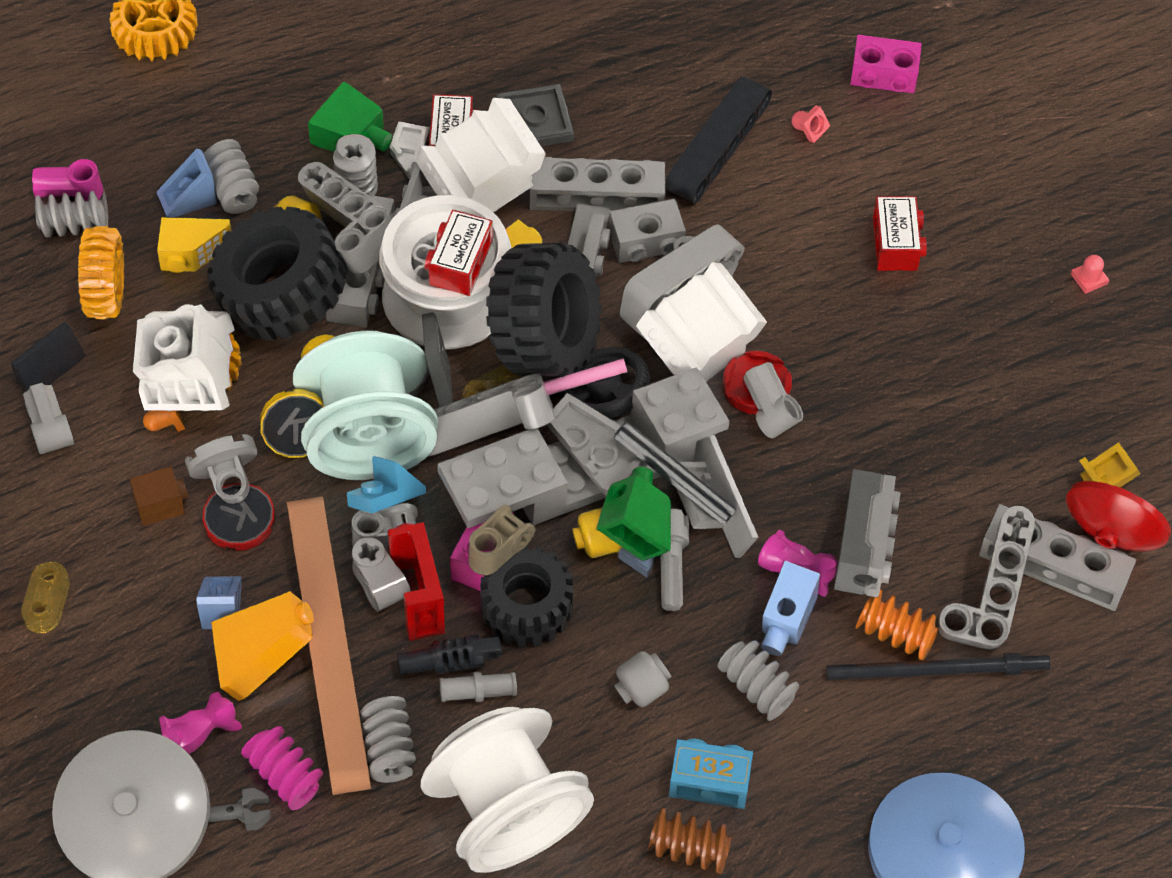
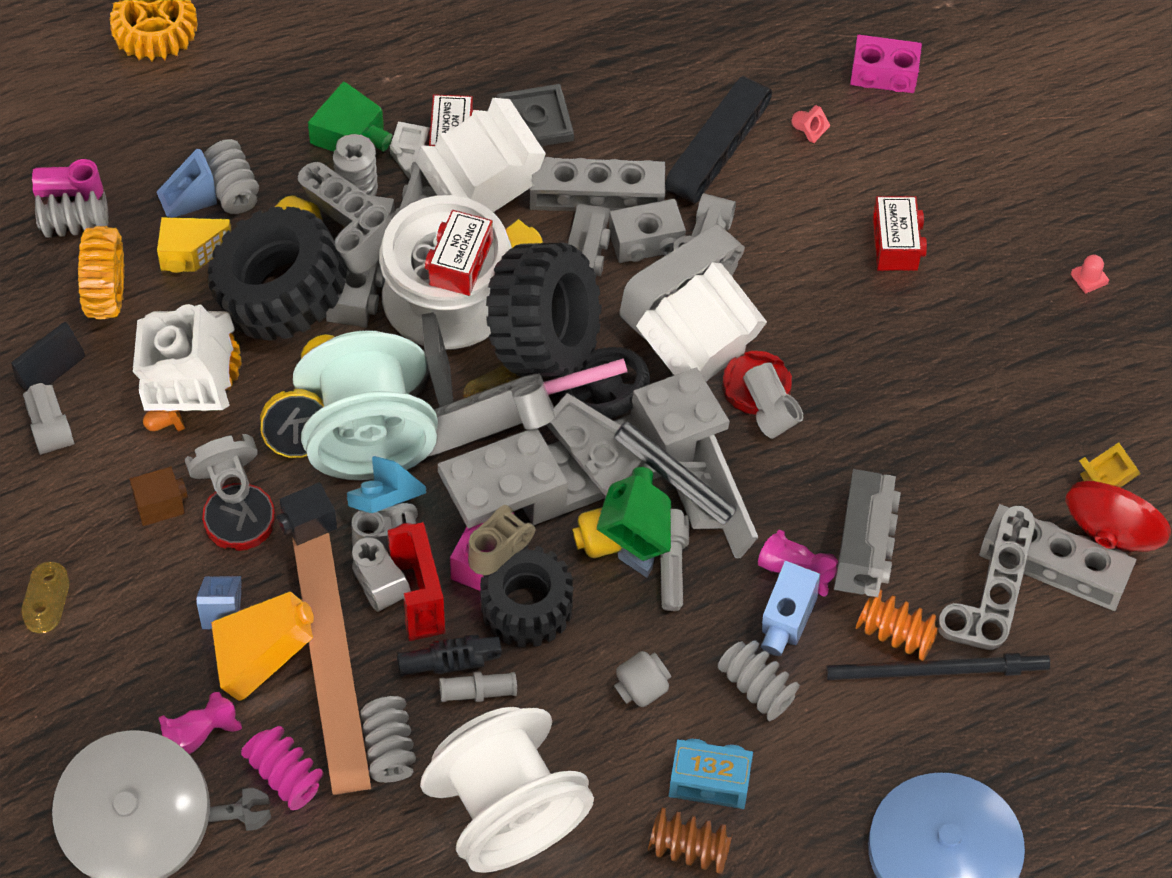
none -> black brick [277,482,337,546]
none -> light grey piece [692,193,736,237]

